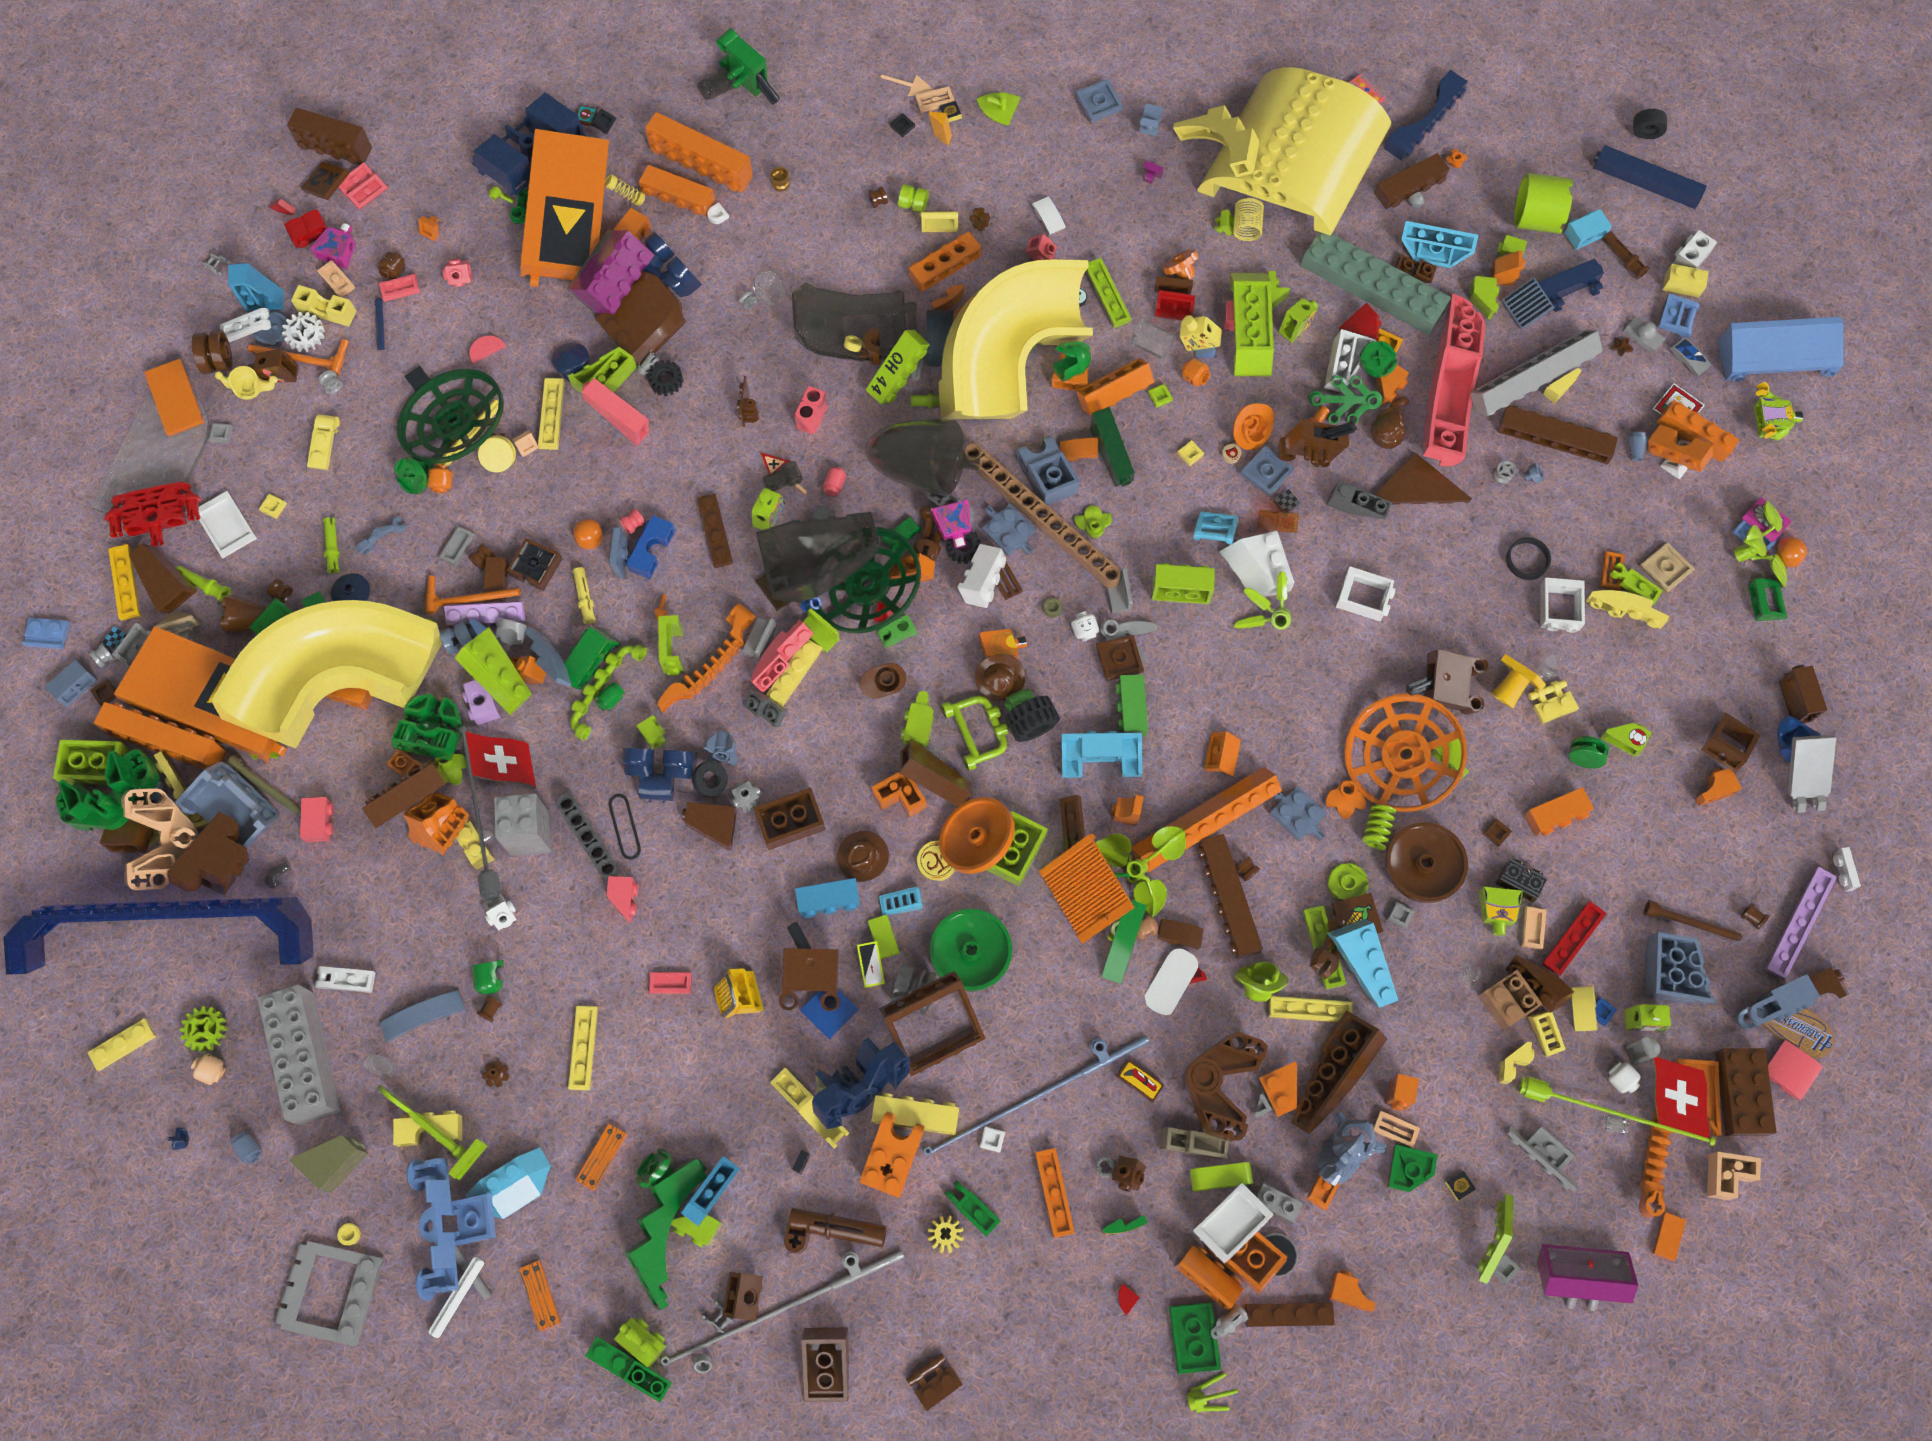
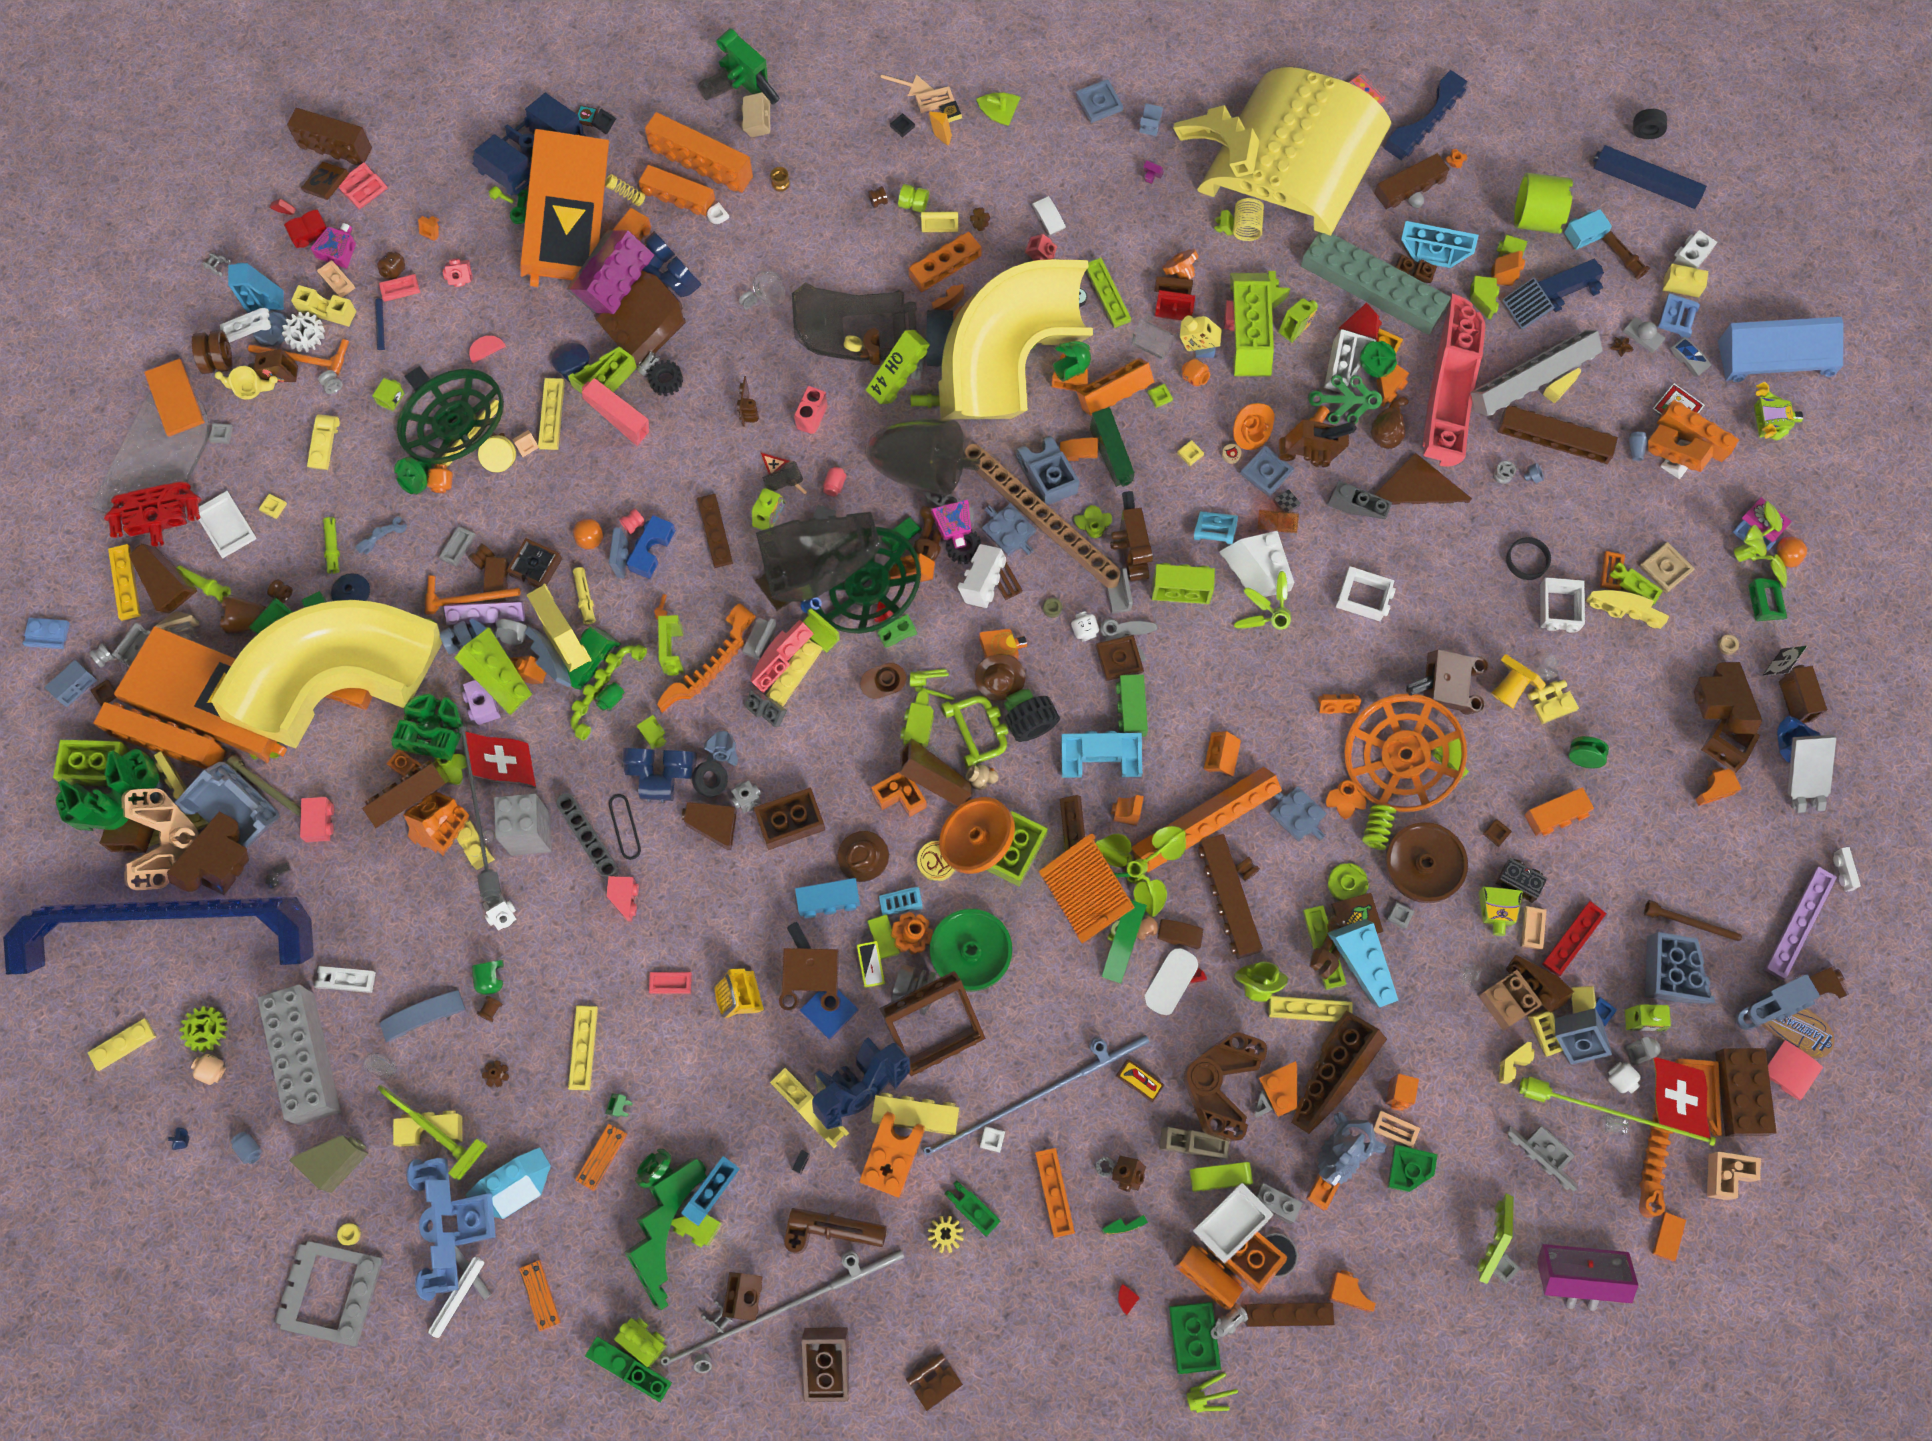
tile [102,627,127,650] -> none
black tile [1445,1171,1476,1201] -> none
lime slope [1600,723,1652,757] -> none
reddish brown bush [1740,903,1770,930] -> none
none -> lime brick [372,378,405,411]
none -> light yellow piece [527,583,592,672]
none -> tile [605,1093,633,1117]
none -> tan brick [741,93,770,137]
none -> orange plant [891,912,933,955]
none -> lime plant [910,669,954,701]
none -> tan animal [966,765,998,790]
none -> reddish brown piece [1110,491,1153,582]
none -> orange hinge [1318,693,1361,714]
none -> sand blue slope [1555,1008,1612,1065]
none -> reddish brown brick [1694,662,1762,734]
none -> tan tile [1717,635,1739,655]
none -> sticker [1762,646,1807,676]

